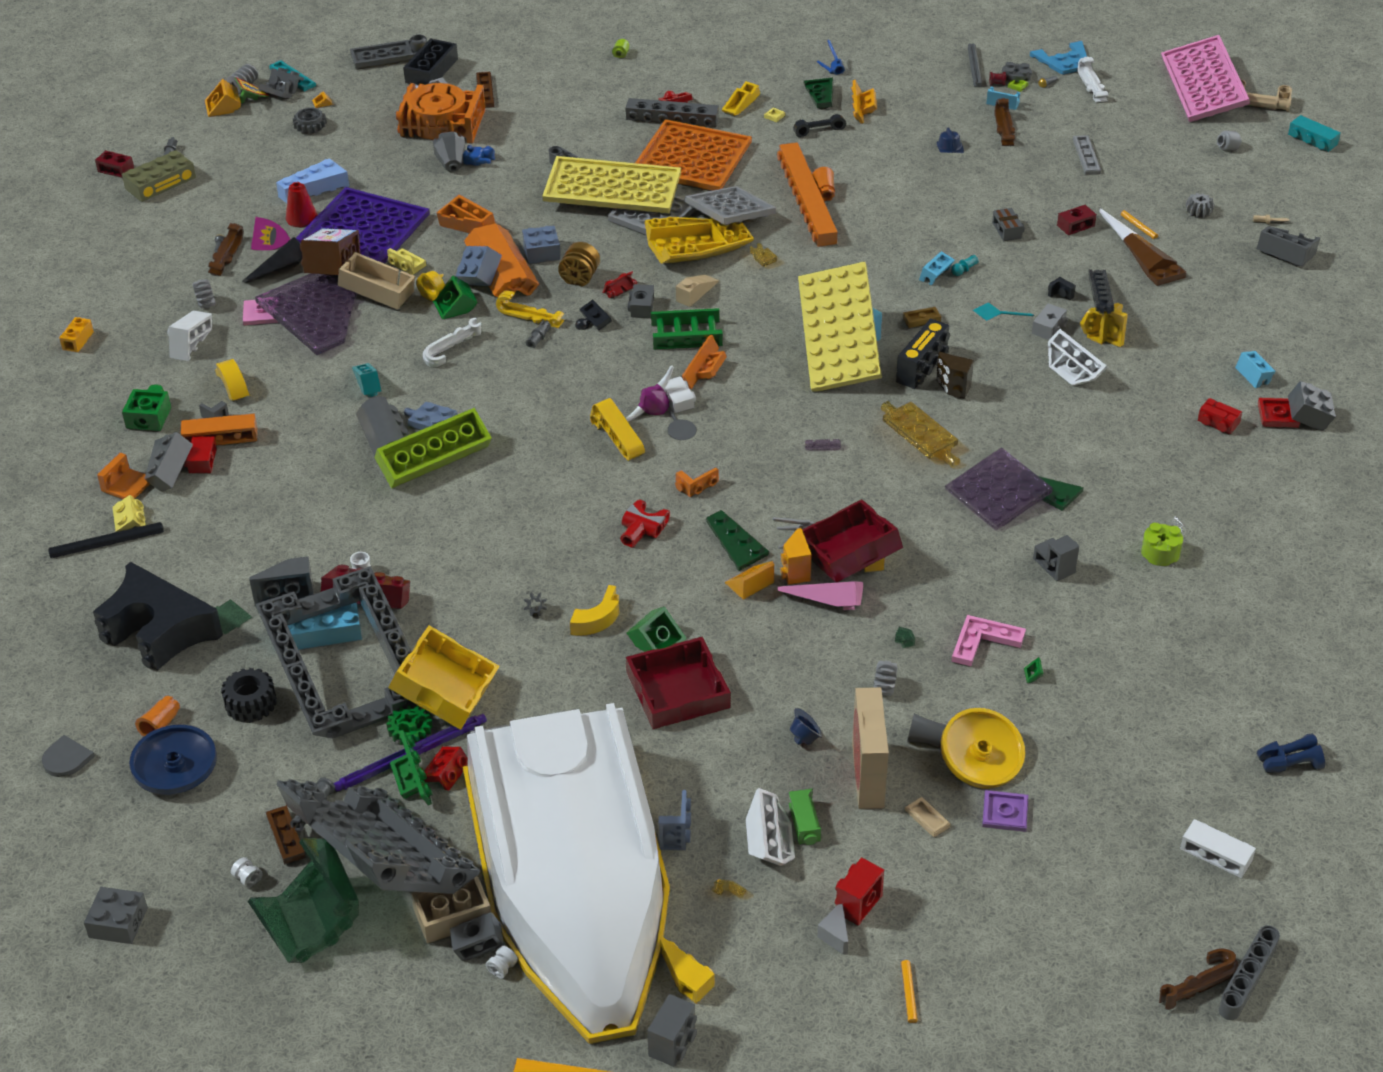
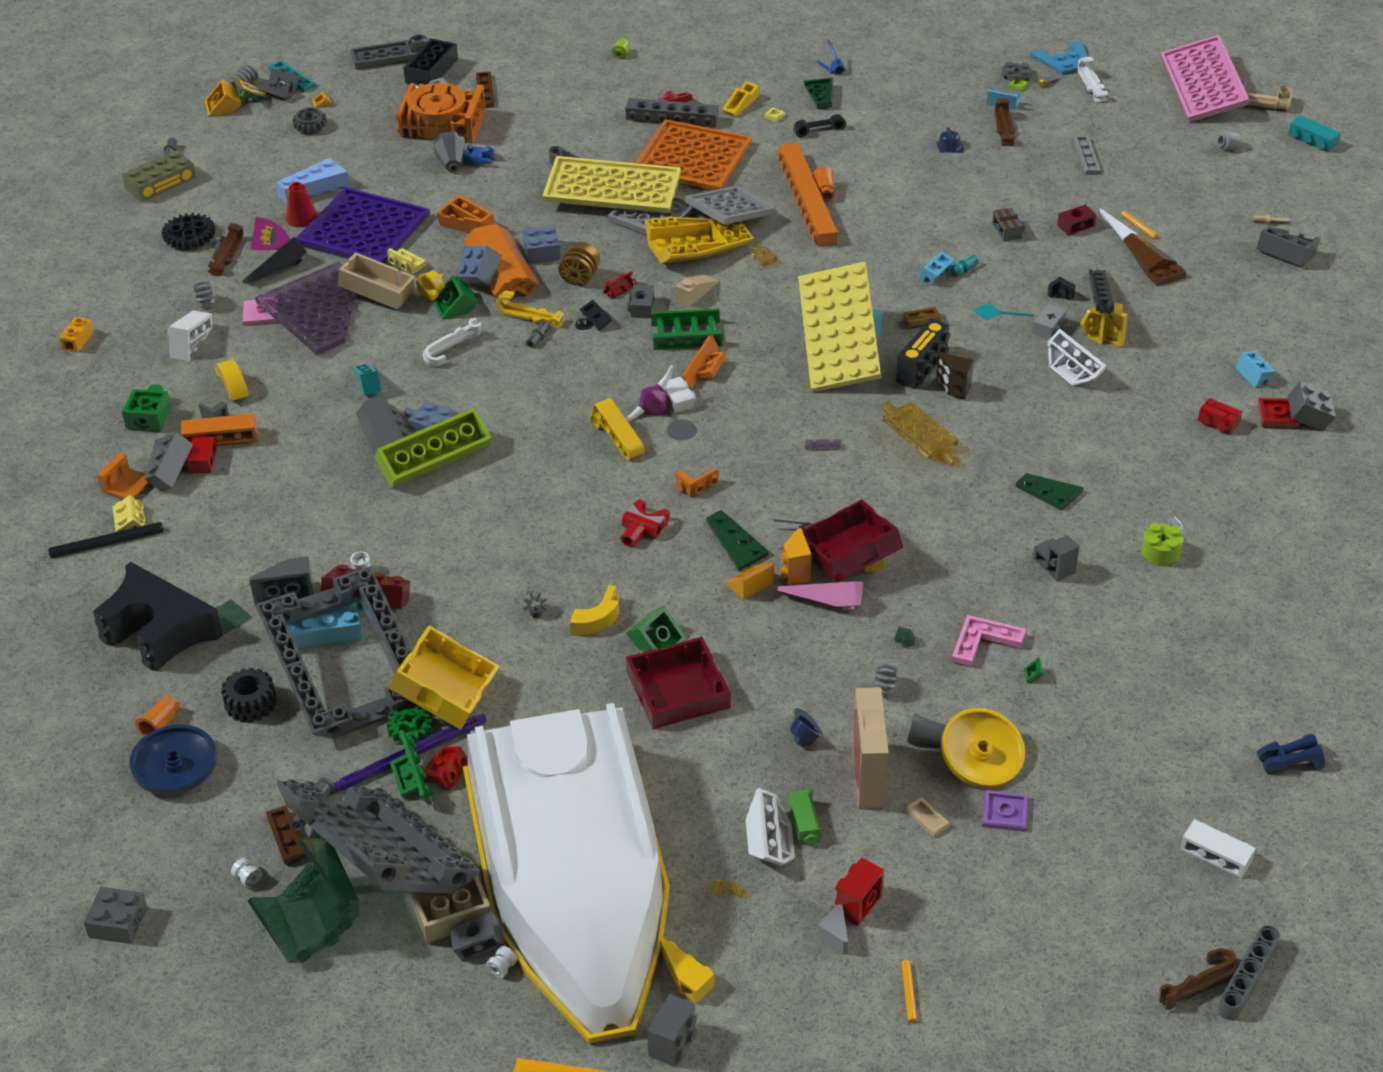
dark grey tile [42,735,95,777] -> none
dark red brick [95,150,134,178] -> none
reddish brown container [300,228,361,275] -> none
sand blue bracket [659,790,691,850] -> none
light orange bracket [851,80,877,124] -> none
clear purple plate [945,447,1052,531] -> none
dark grey axle [968,43,982,87] -> none
dark red bush [989,72,1006,85] -> none
light grey gear [1186,193,1214,218] -> none
none -> black gear [161,212,216,250]

